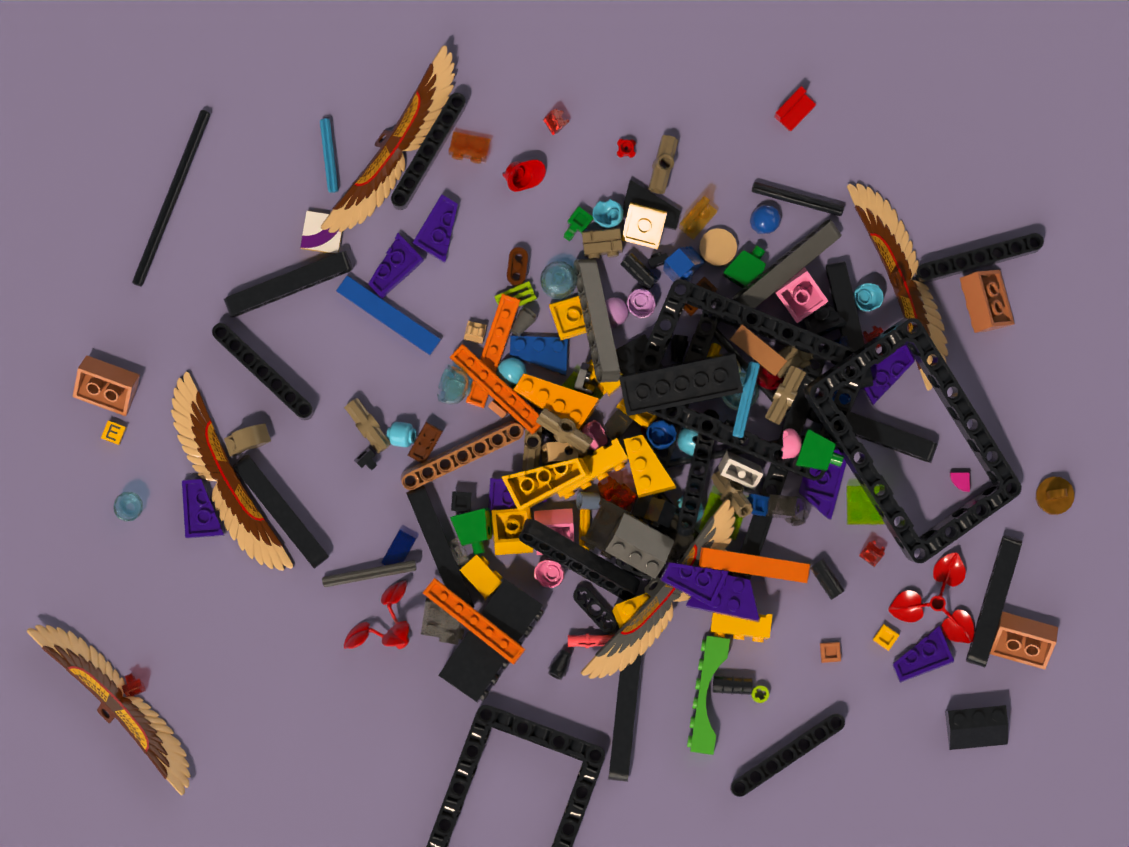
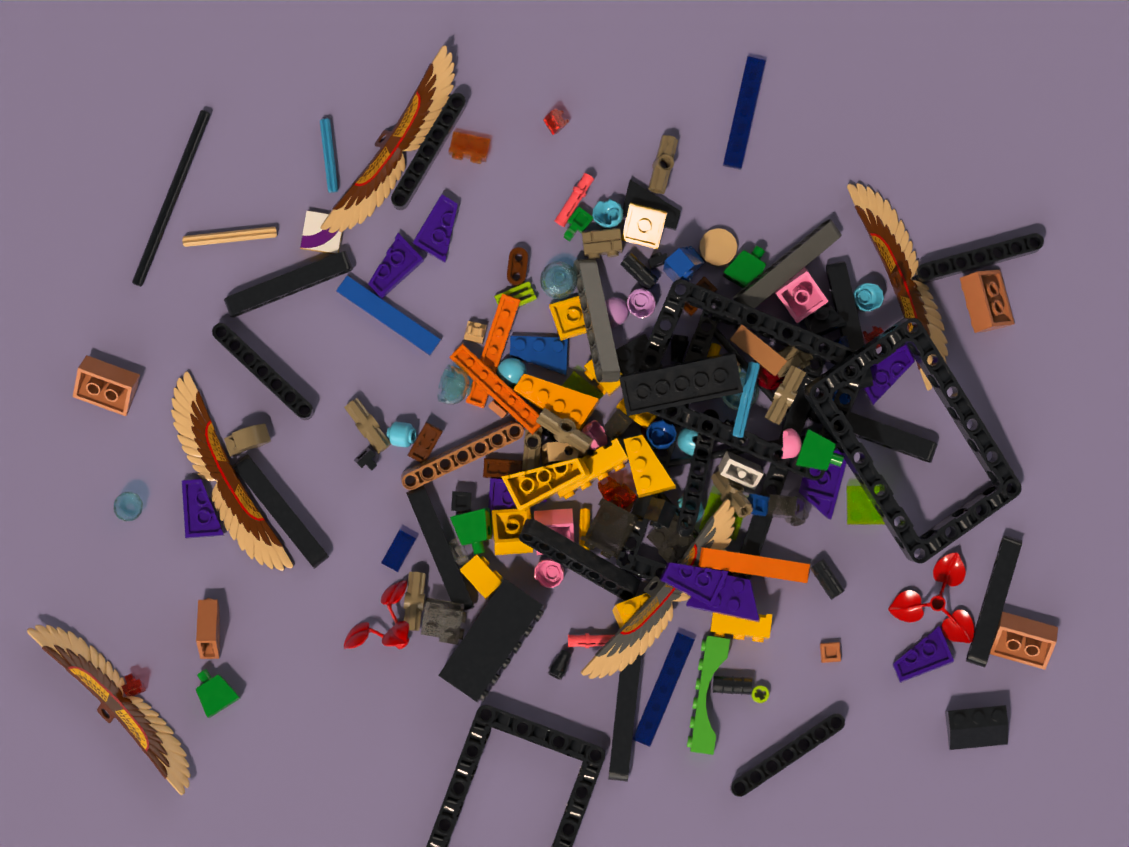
yellow tile [101,420,126,445] -> none
dark grey axle [322,560,417,587] -> none
orange tile [423,578,526,665] -> none
red piece [502,159,546,192] -> none
dark grey cone [510,307,537,337] -> none
black beam [573,587,617,633] -> none
black bracket [574,362,596,395] -> none
sand blue beam [576,492,600,510] -> none
dark grey slope [605,512,675,579] -> none
red plate [617,139,636,158] -> none
clear yellow bracket [679,195,717,239] -> none
blue hair [750,205,781,234] -> none
black axle [752,182,844,216] -> none
red panel [774,86,816,132] -> none
clear red tile [859,540,885,567] -> none
yellow tile [873,624,899,651] -> none
dark pink tile [949,473,970,492] -> none
pearl gold tile [1035,476,1074,515] -> none
none -> tan axle [182,227,277,247]
none -> nougat slope [196,598,220,659]
none -> green torso [196,669,241,718]
none -> dark tan piece [404,572,426,631]
none -> reddish brown plate [483,458,523,479]
none -> coral pin [554,173,594,227]
none -> clear blue tile [632,632,695,747]
none -> clear blue tile [723,56,766,170]

